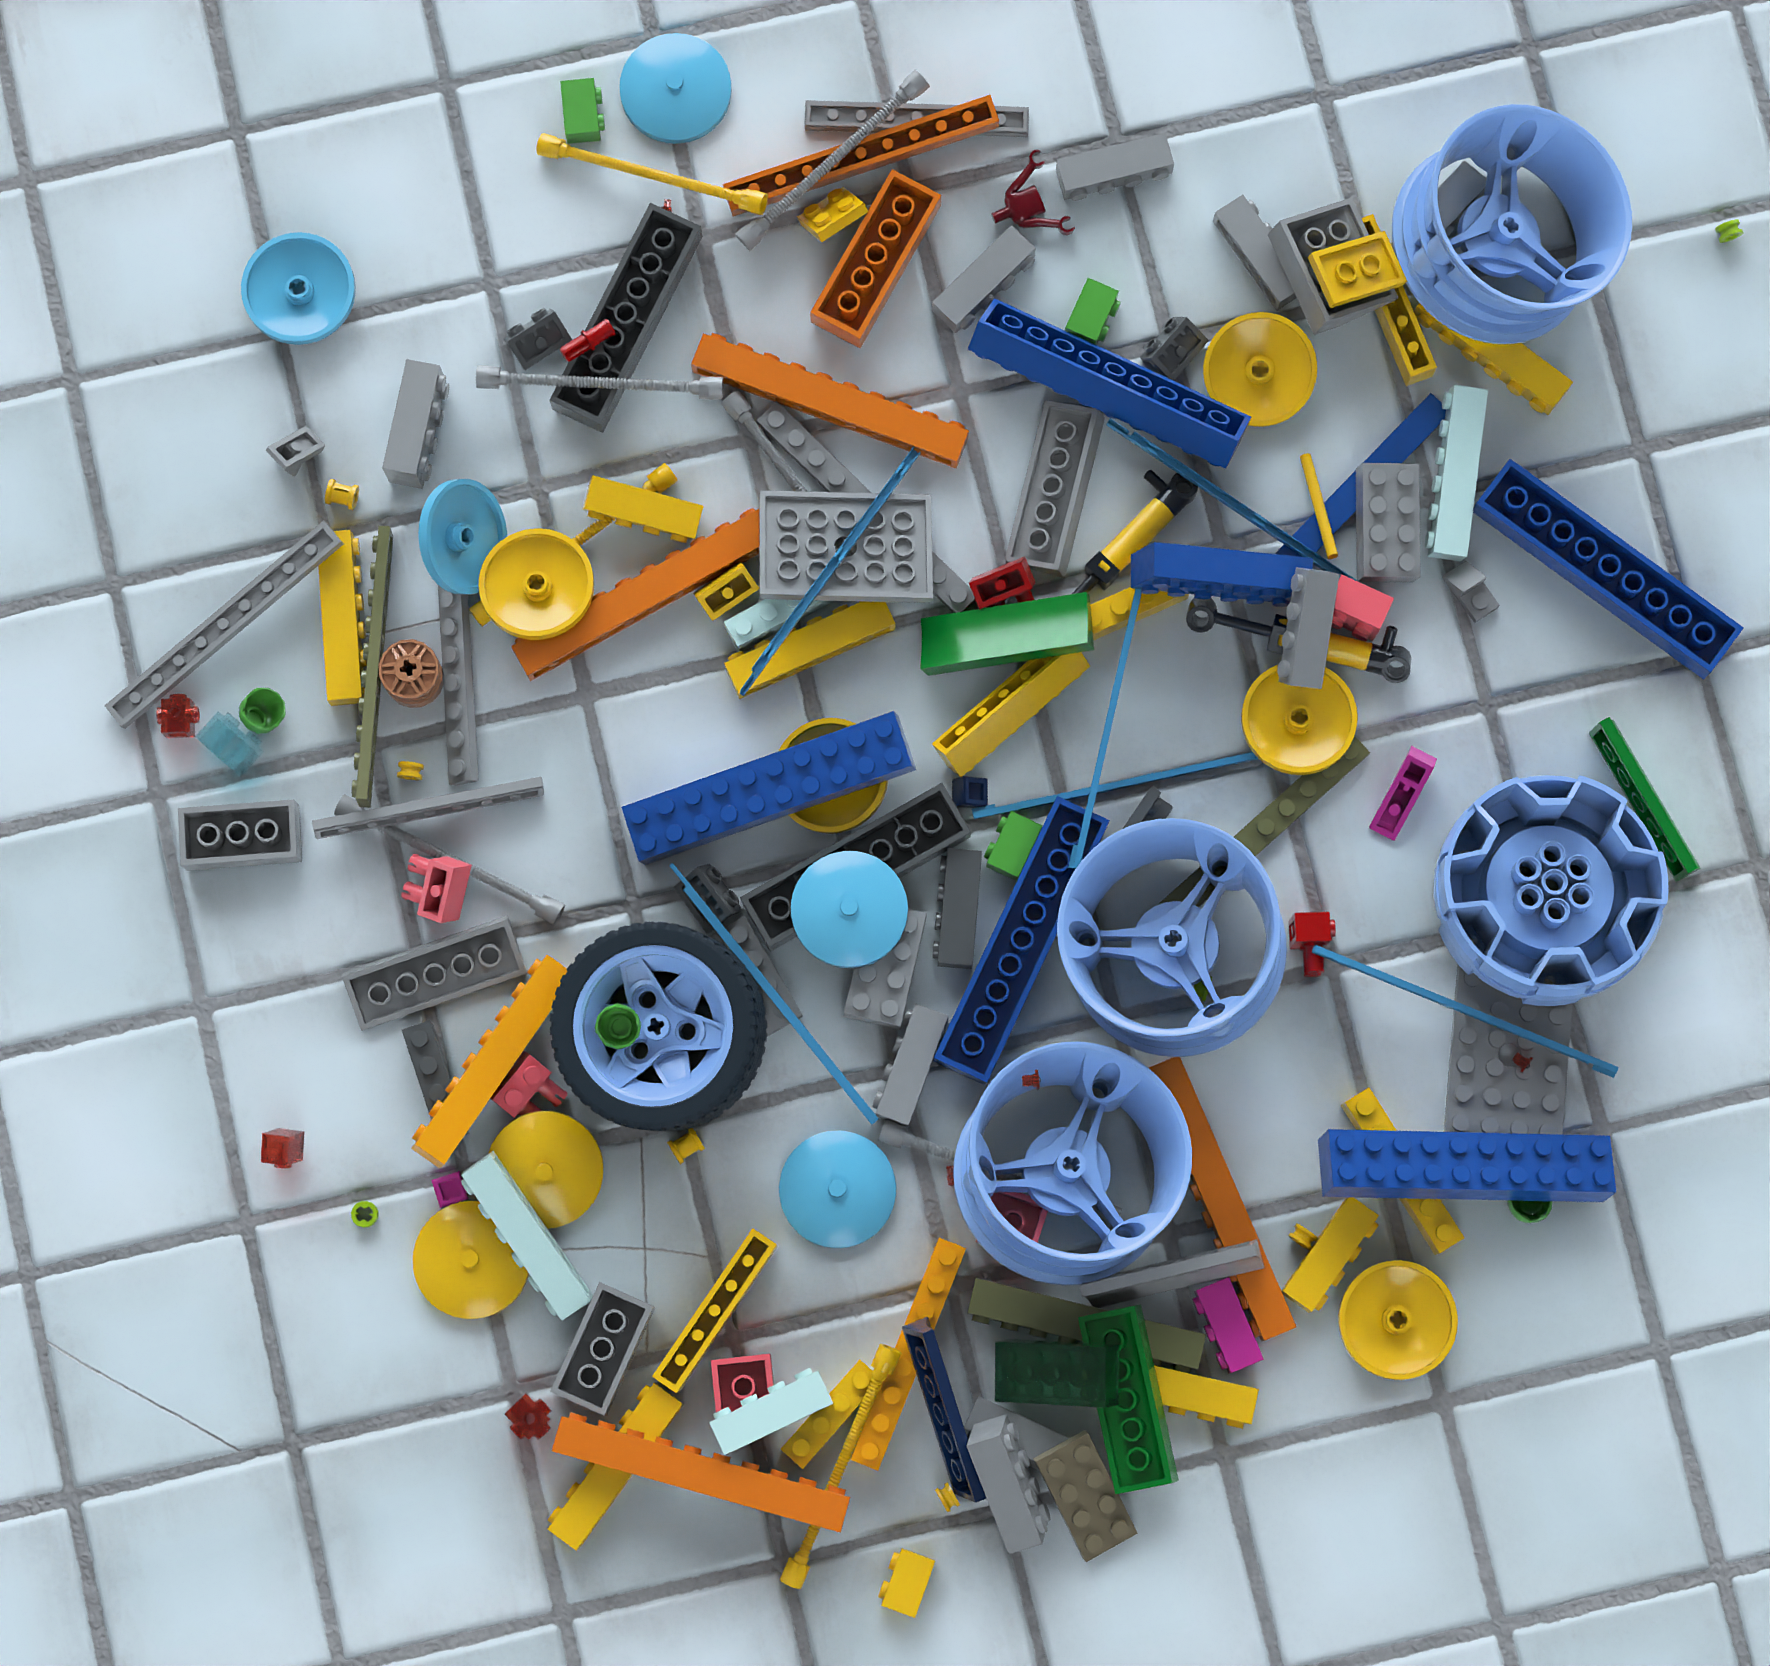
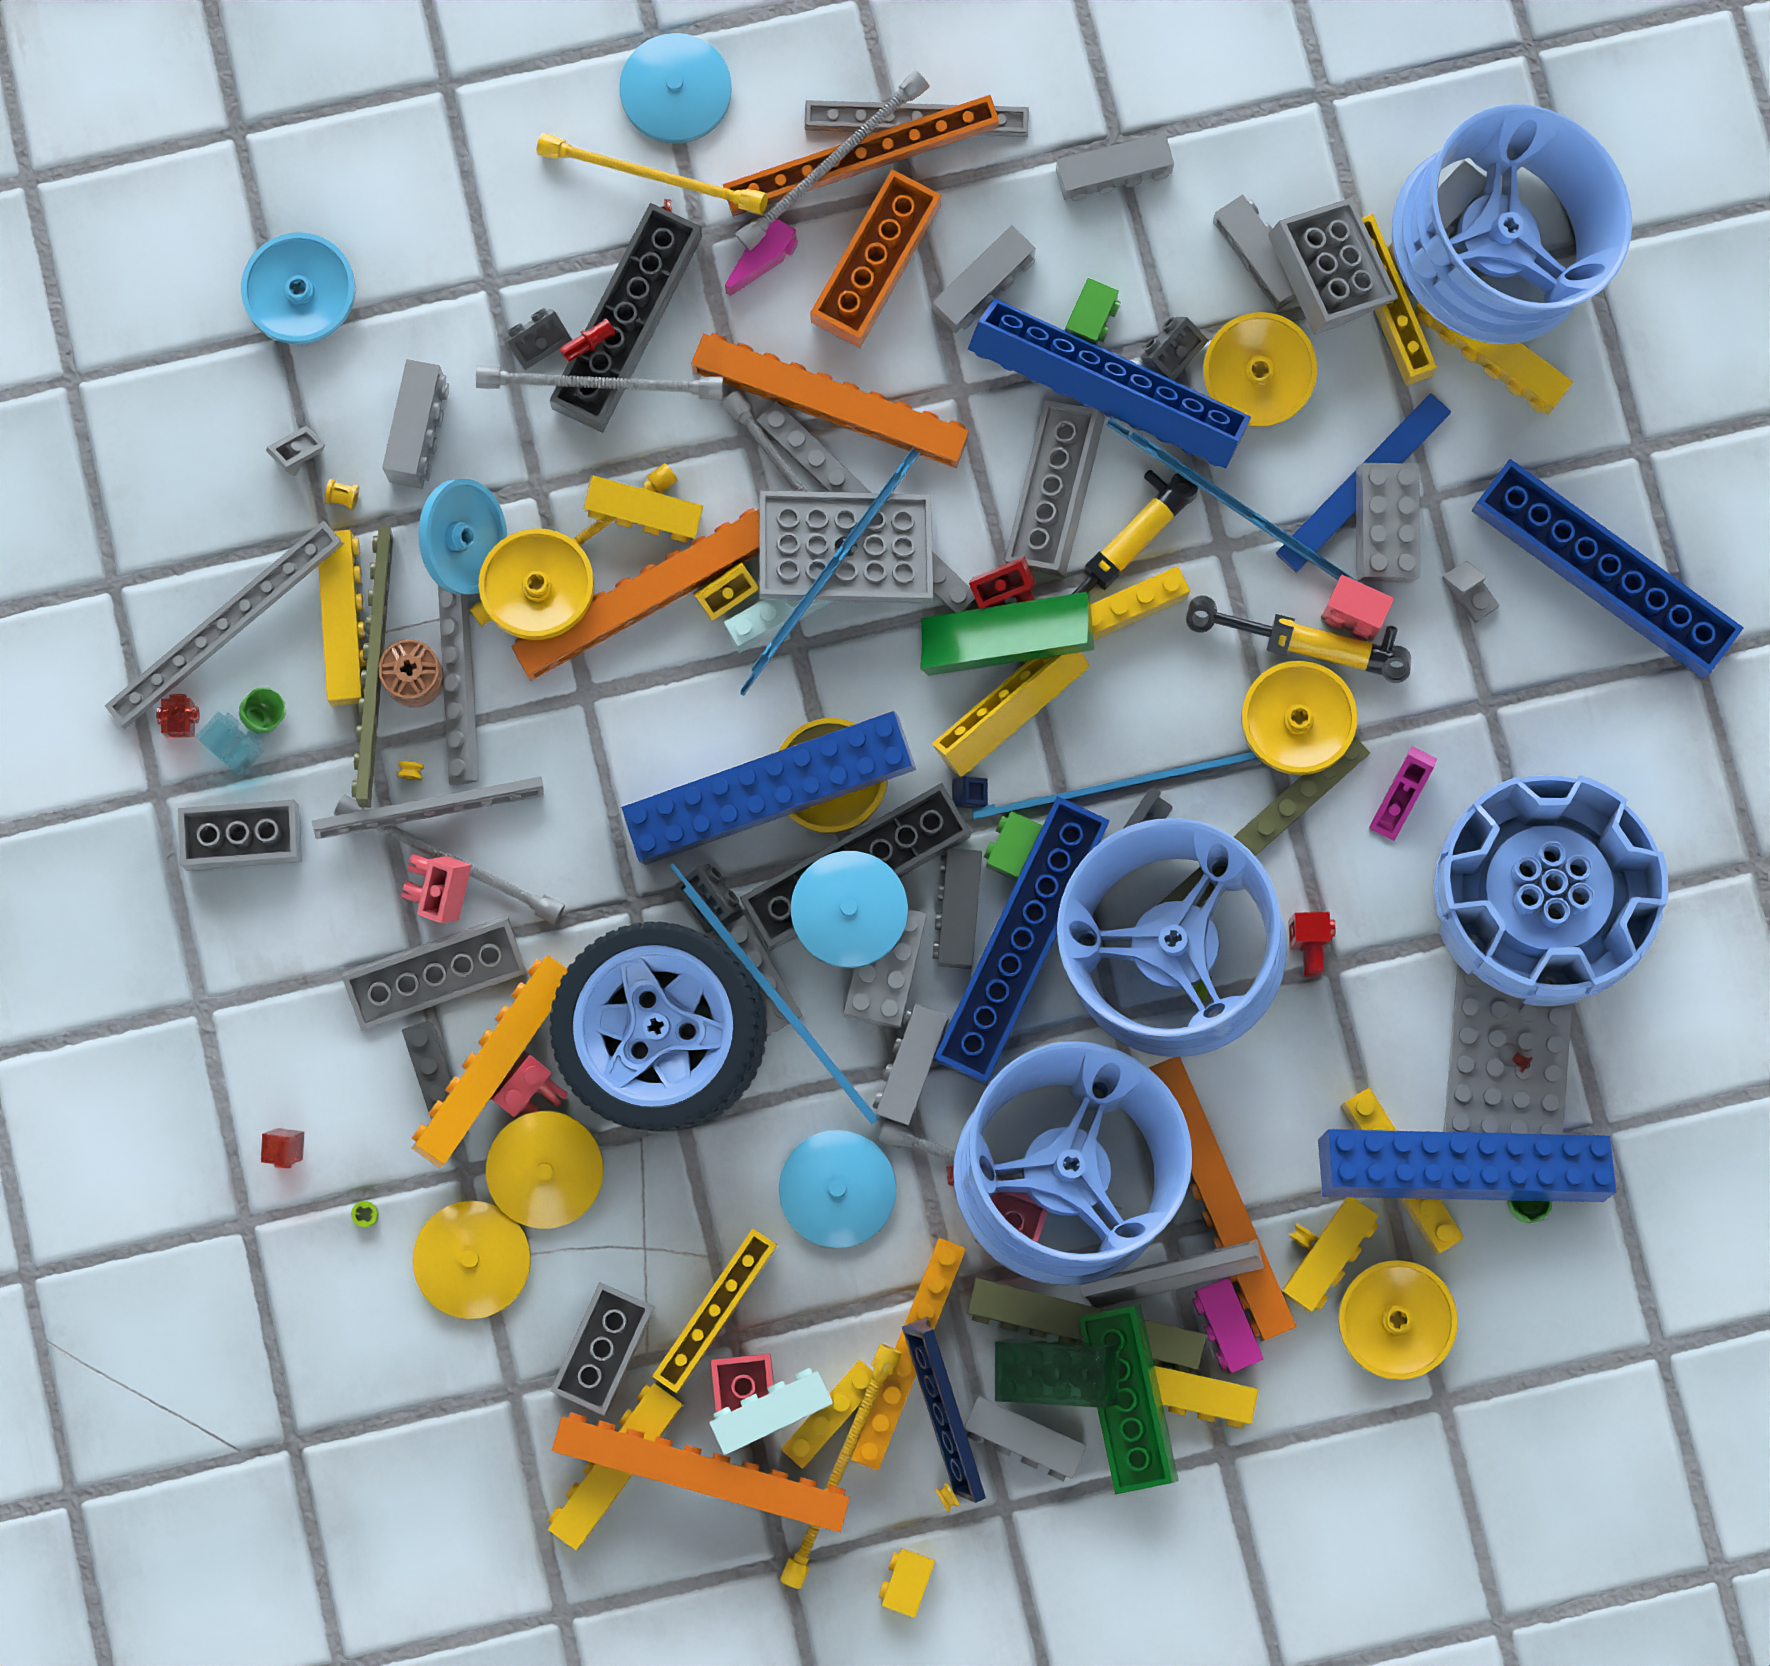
dark pink tile [431,1171,469,1209] -> none
light aqua brick [461,1151,593,1320] -> none
clear red brick [505,1393,553,1440] -> none
bright green brick [560,78,605,144] -> none
bright green hair [595,1003,641,1049] -> none
yellow bush [667,1128,705,1165] -> none
yellow brick [724,601,895,699] -> none
yellow plate [797,187,869,242] -> none
light grey brick [966,1414,1051,1554] -> none
dark red piece [991,150,1075,236] -> none
clear red piece [1022,1070,1041,1090] -> none
dark tan plate [1033,1430,1138,1562] -> none
dark azure piece [1068,589,1142,869] -> none
blue brick [1131,542,1313,607] -> none
light grey brick [1277,567,1340,689] -> none
yellow bar [1300,453,1338,559] -> none
yellow plate [1308,231,1407,308] -> none
dark azure piece [1312,945,1619,1078] -> none
light aqua brick [1425,385,1488,562] -> none
green arch [1589,717,1701,882] -> none
lime bush [1715,219,1744,243] -> none
none -> dark pink slope [725,213,798,296]

